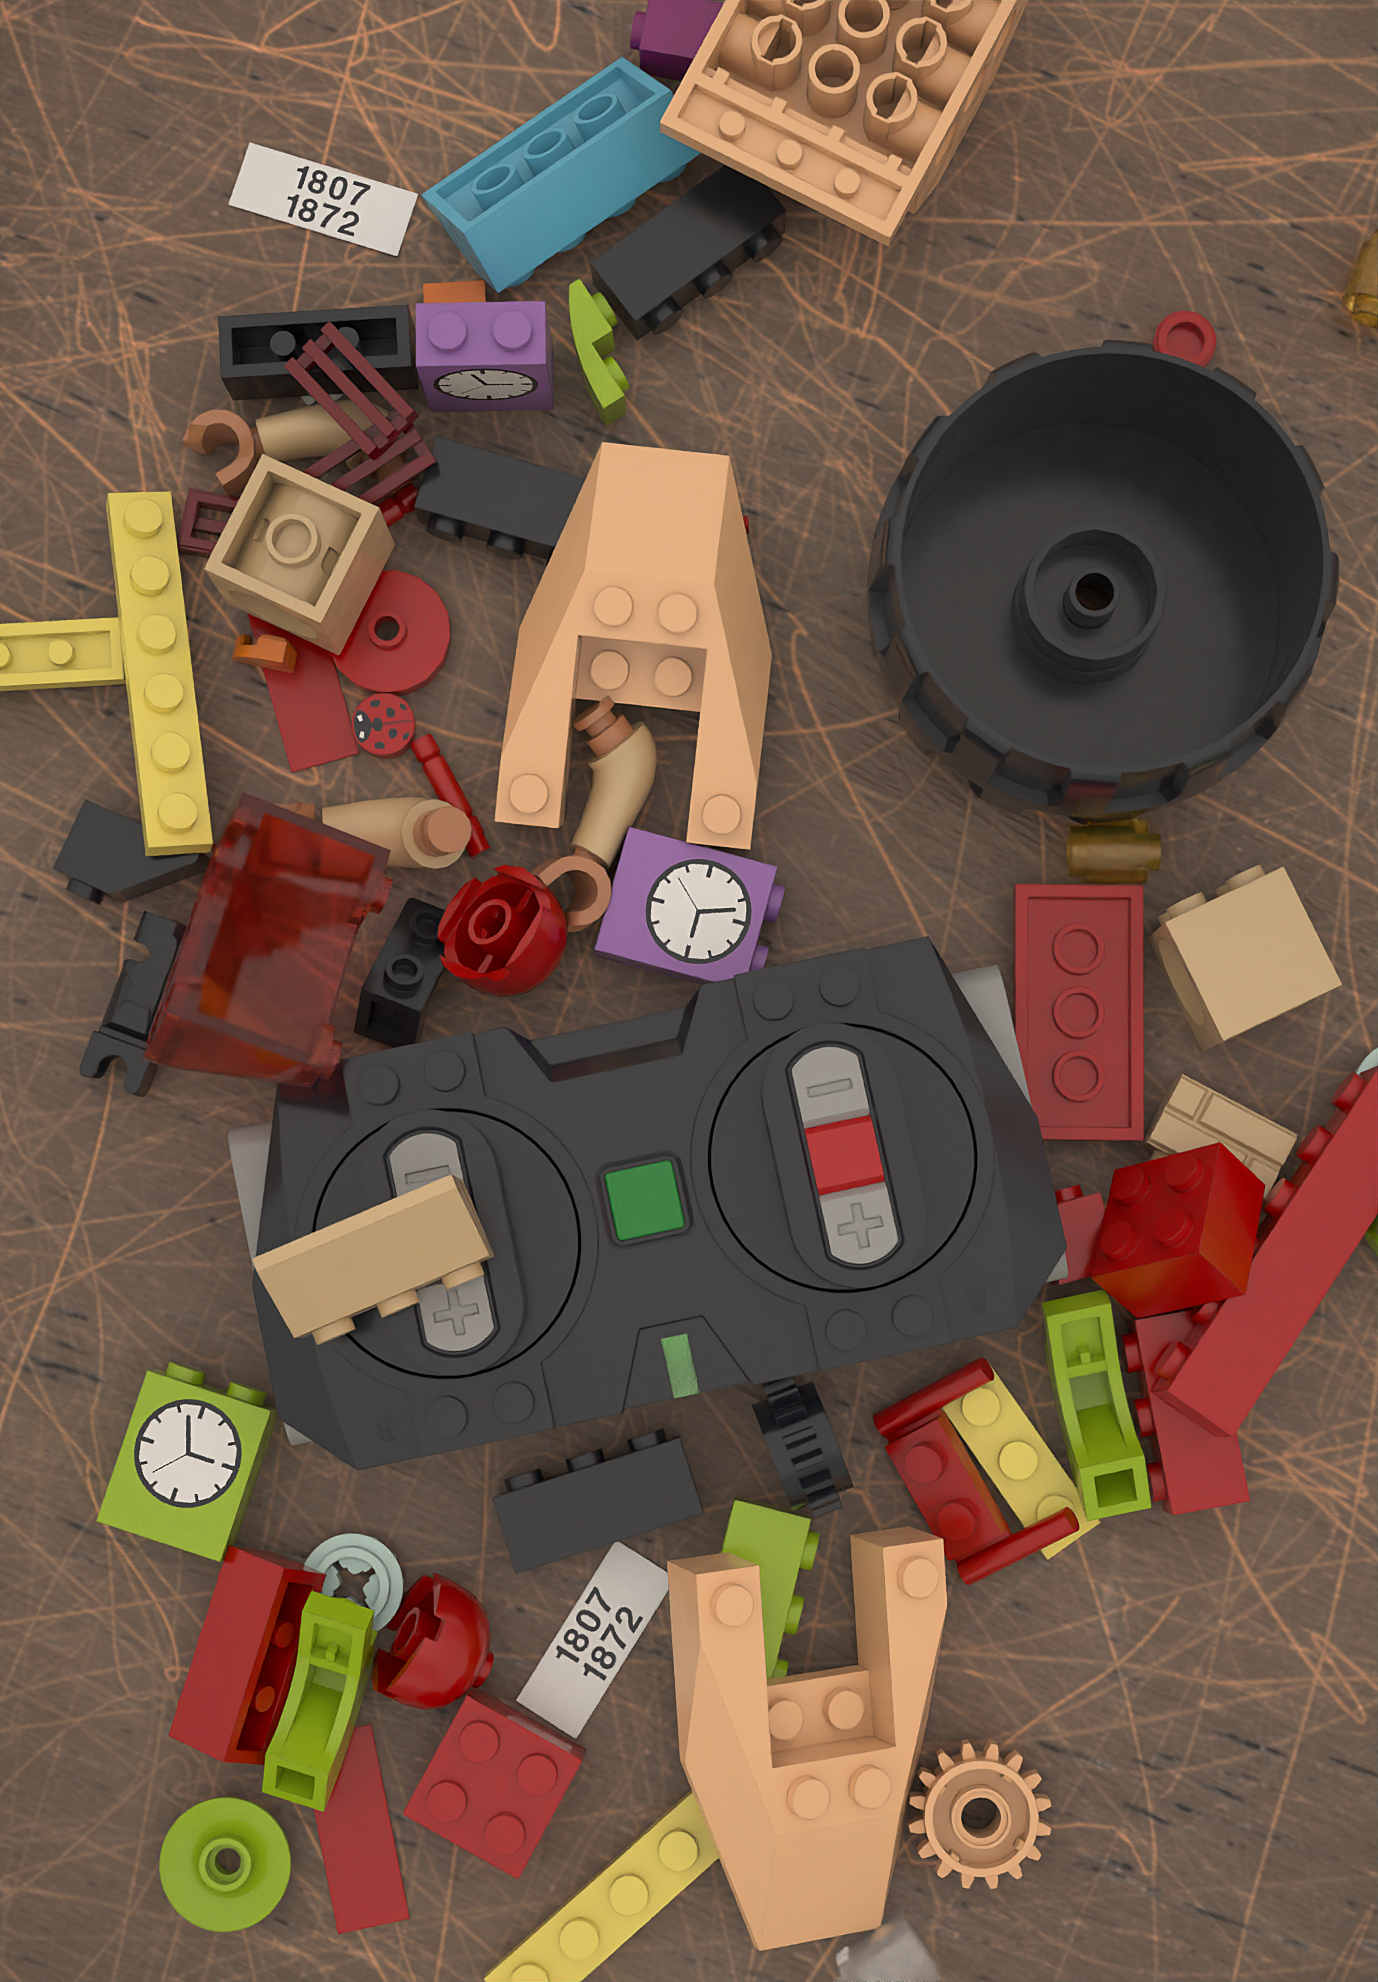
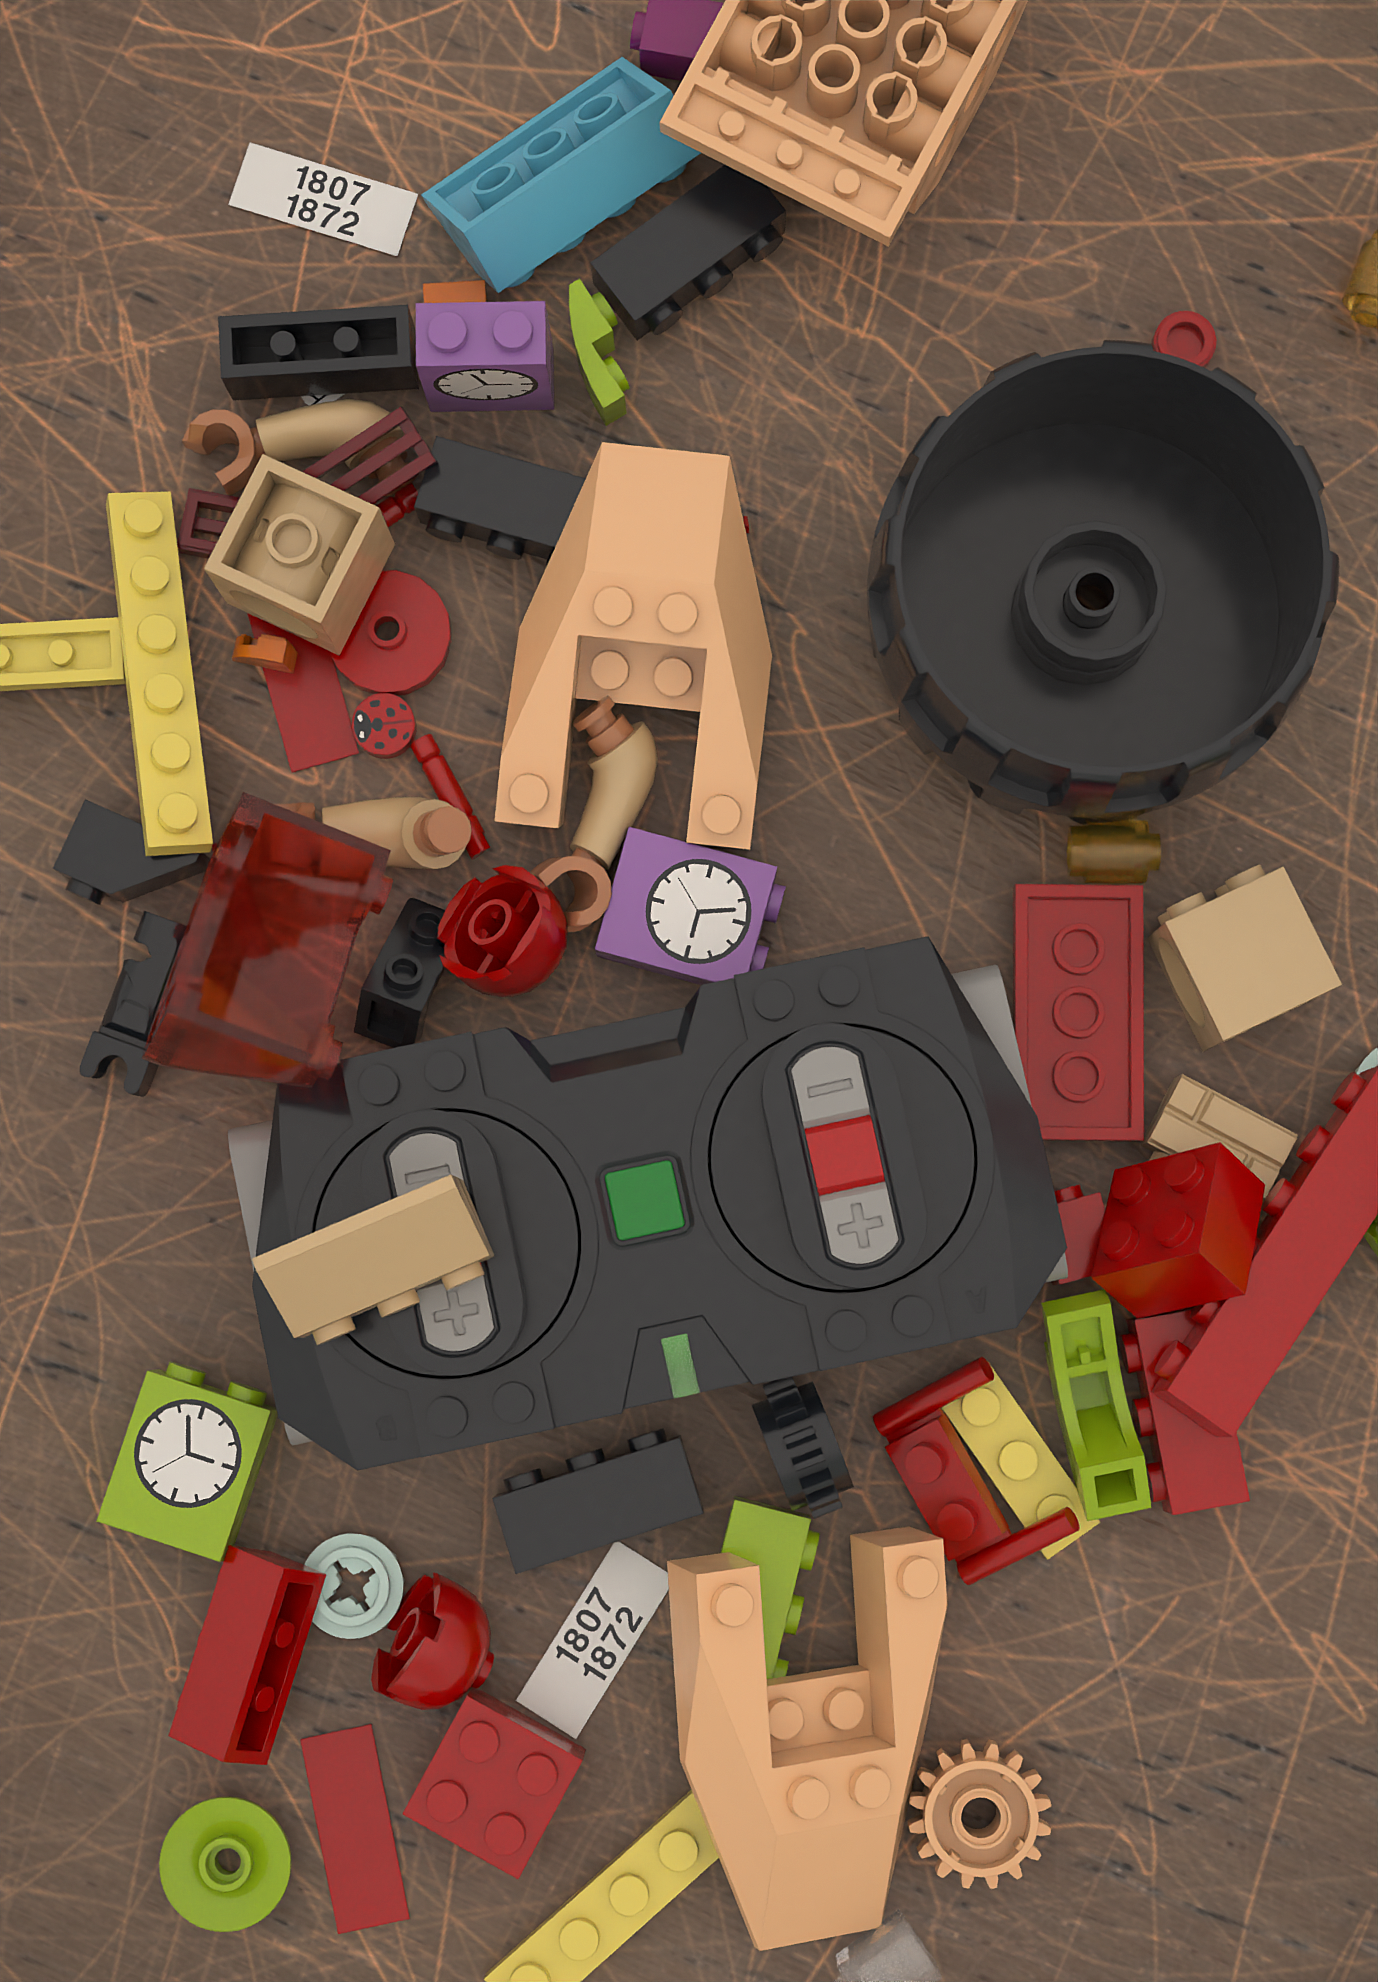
lime arch [262,1591,378,1812] -> none
dark red tile [284,321,419,461] -> none

